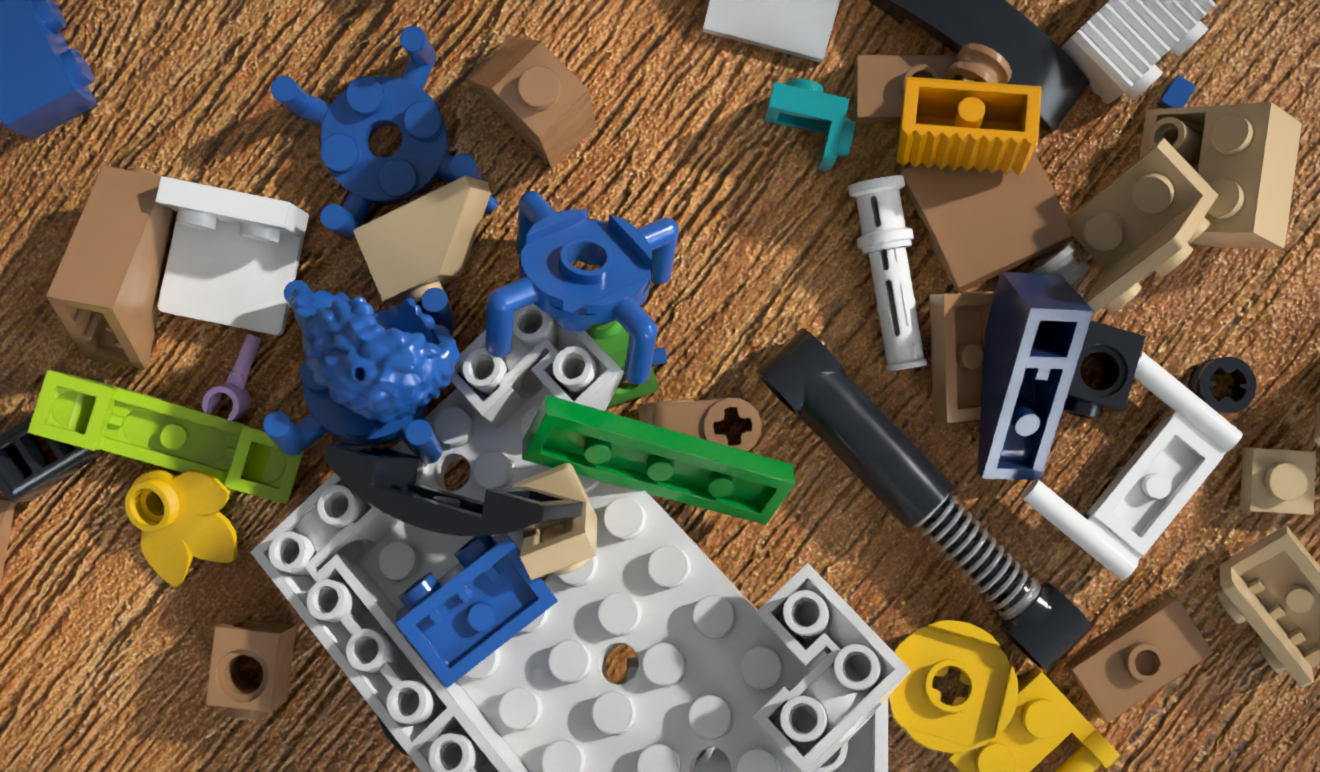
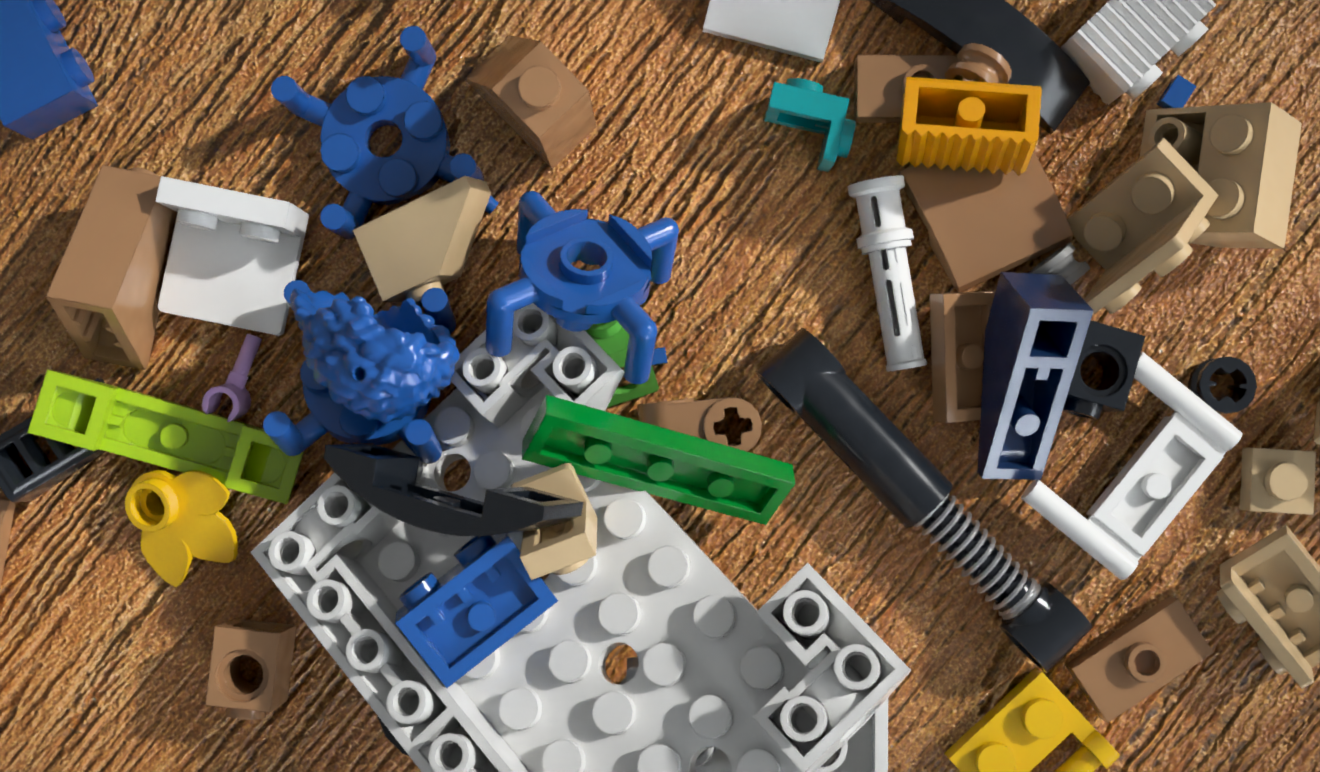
yellow plate [888,620,1018,754] -> none

